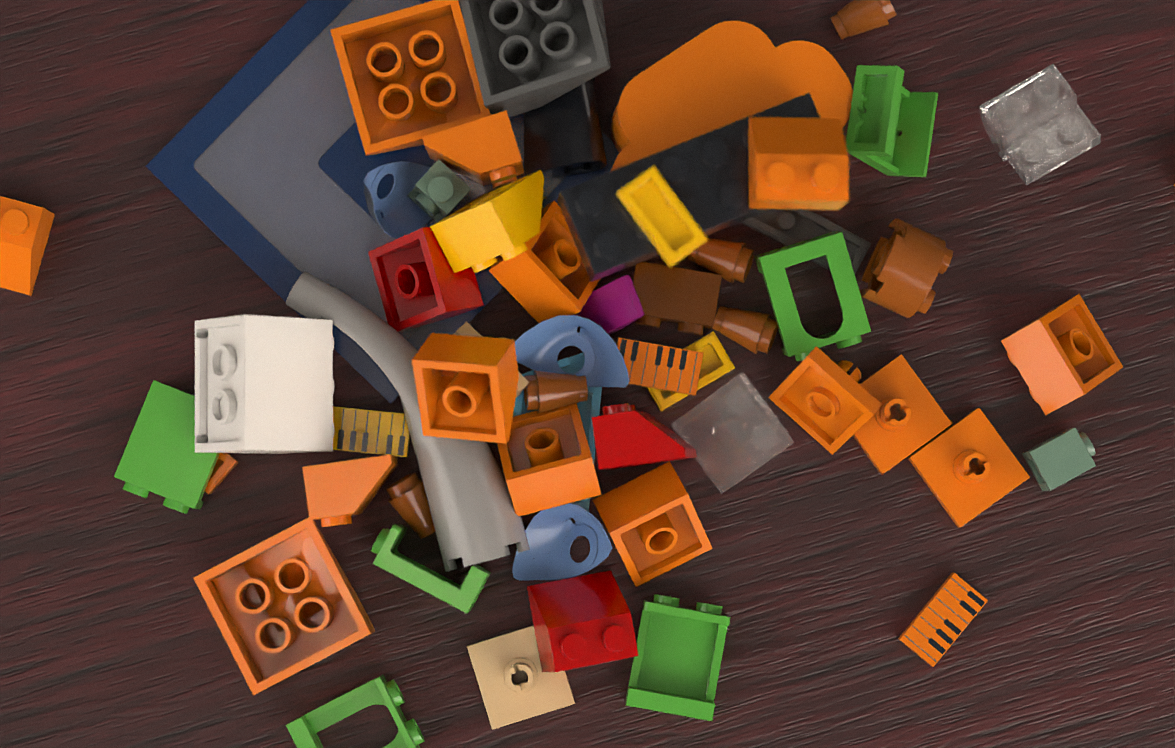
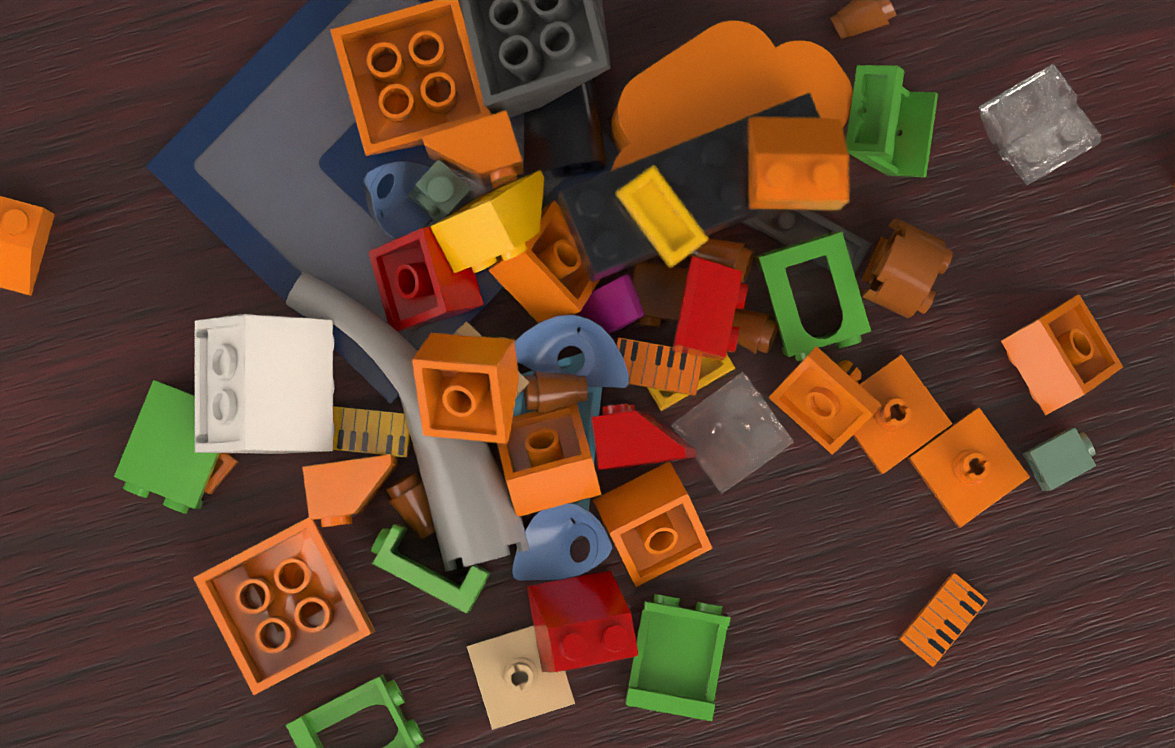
none -> red slope [672,257,748,361]

